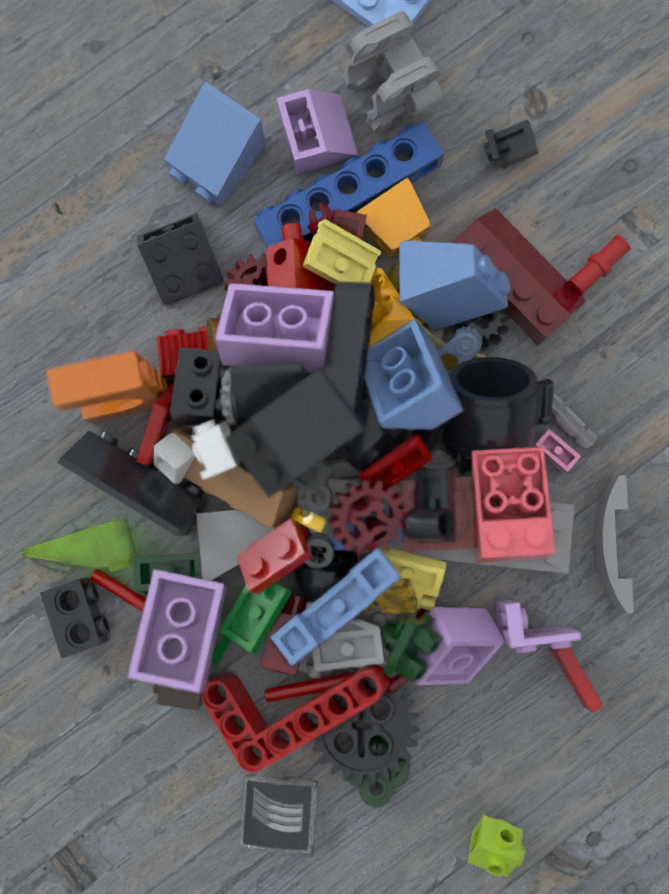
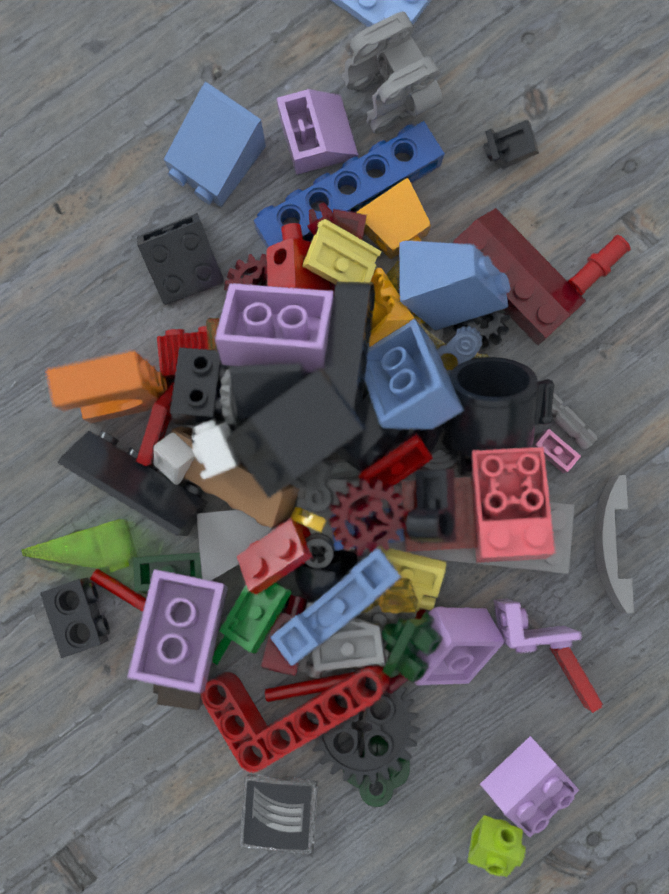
none -> lavender slope [480,736,579,837]

